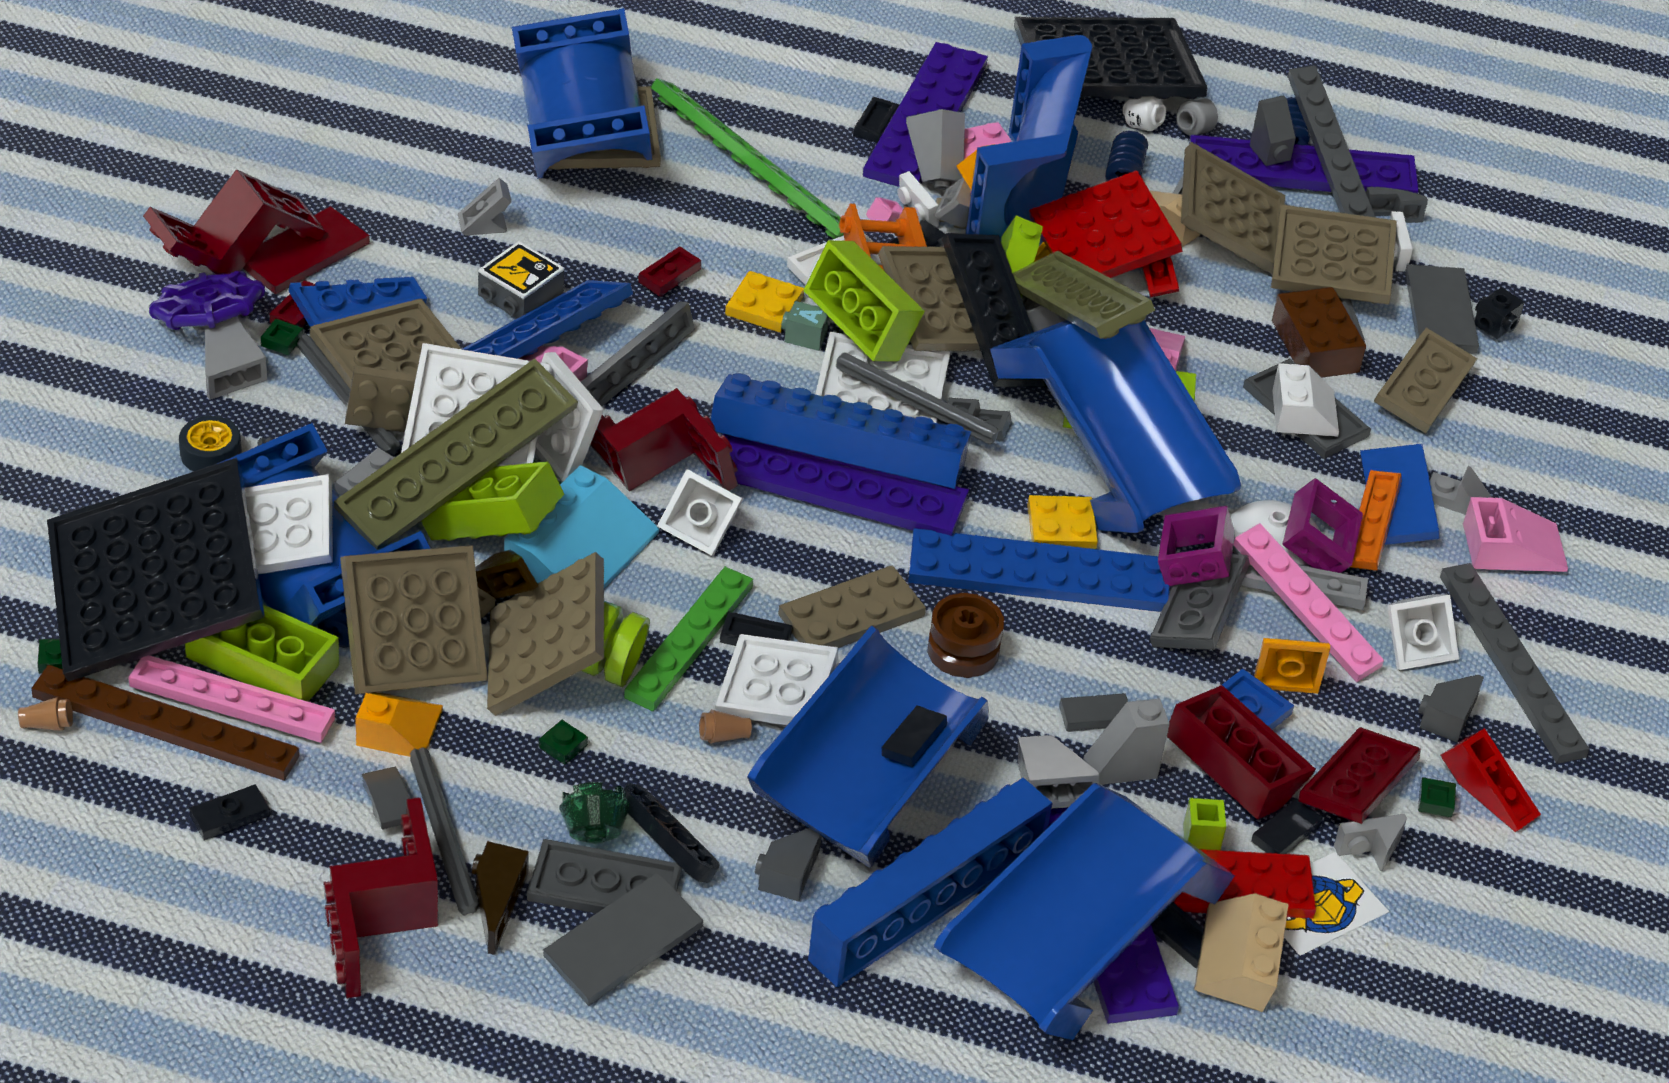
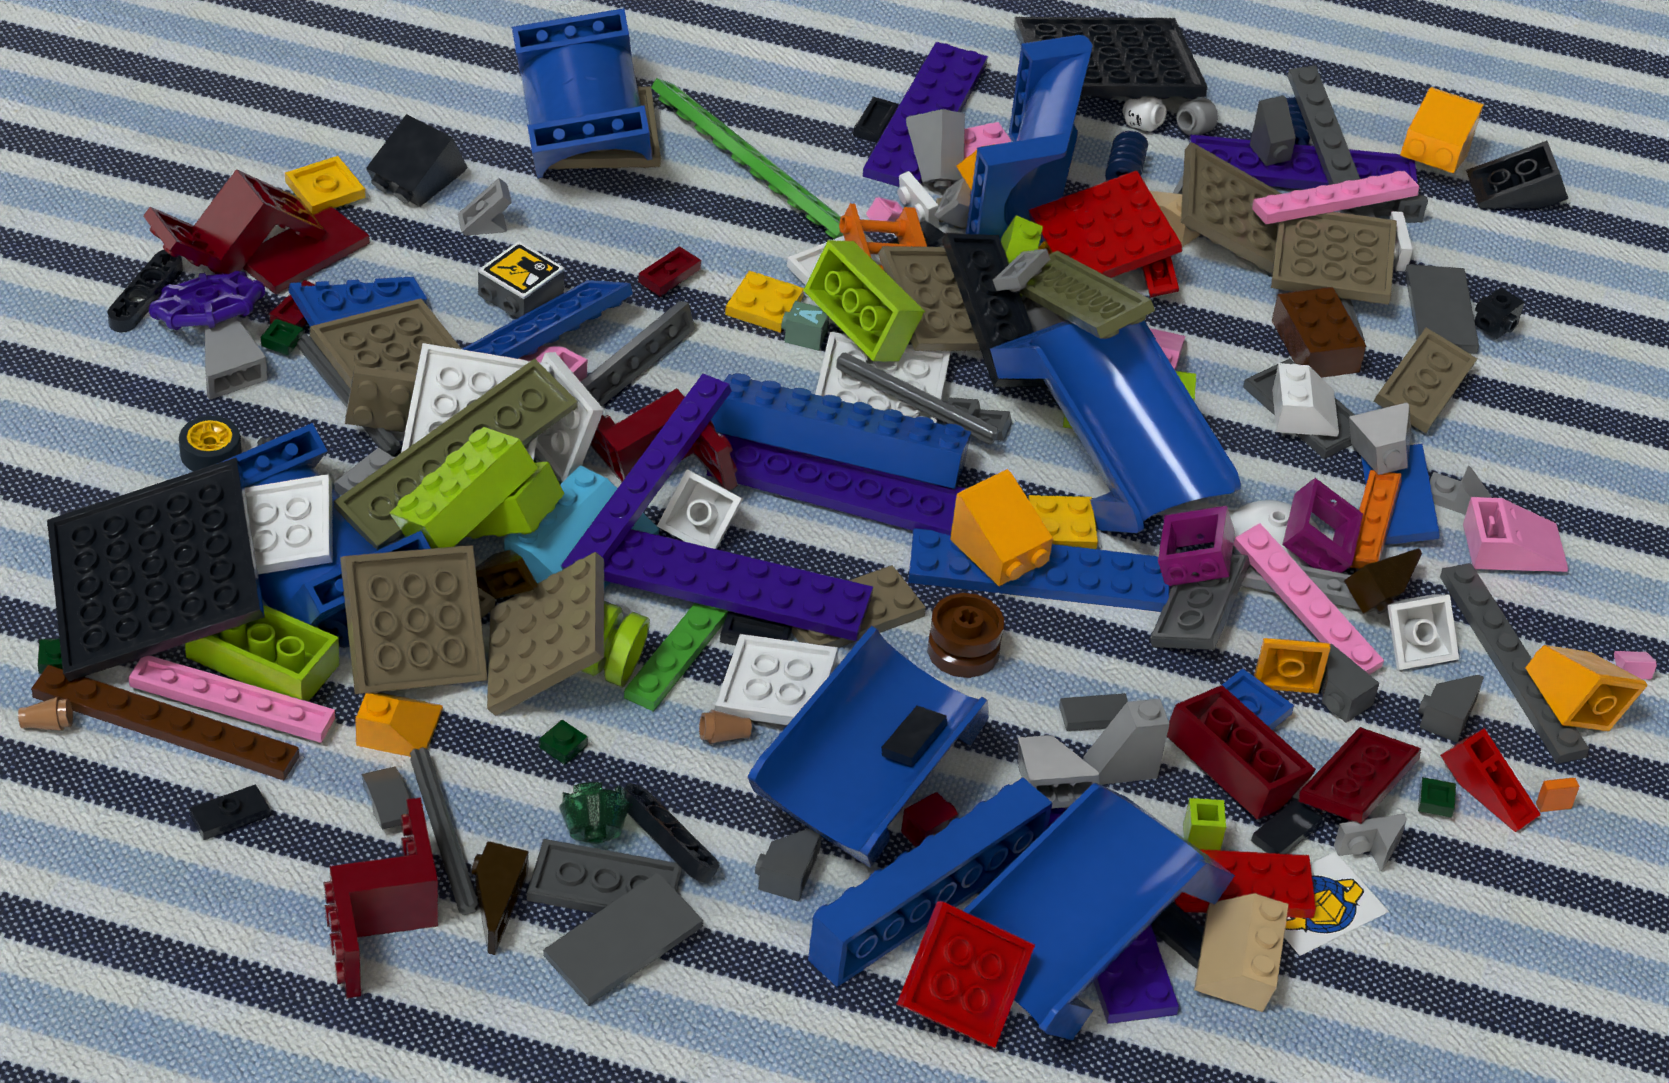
none -> black beam [107,250,183,333]
none -> yellow plate [285,156,365,215]
none -> black slope [366,114,468,207]
none -> lime brick [390,427,538,549]
none -> dark purple plate [561,373,732,570]
none -> dark purple plate [604,529,873,641]
none -> red plate [896,901,1035,1048]
none -> dark red brick [901,792,959,847]
none -> light orange slope [950,469,1053,586]
none -> light grey plate [993,249,1050,292]
none -> bright pink plate [1252,171,1419,224]
none -> dark grey slope [1321,643,1379,723]
none -> dark brown slope [1344,548,1422,614]
none -> light grey slope [1349,403,1411,475]
none -> light orange slope [1400,87,1484,173]
none -> black slope [1466,141,1568,209]
none -> light orange slope [1525,645,1648,731]
none -> orange tile [1536,778,1580,812]
none -> bright pink slope [1614,651,1657,679]

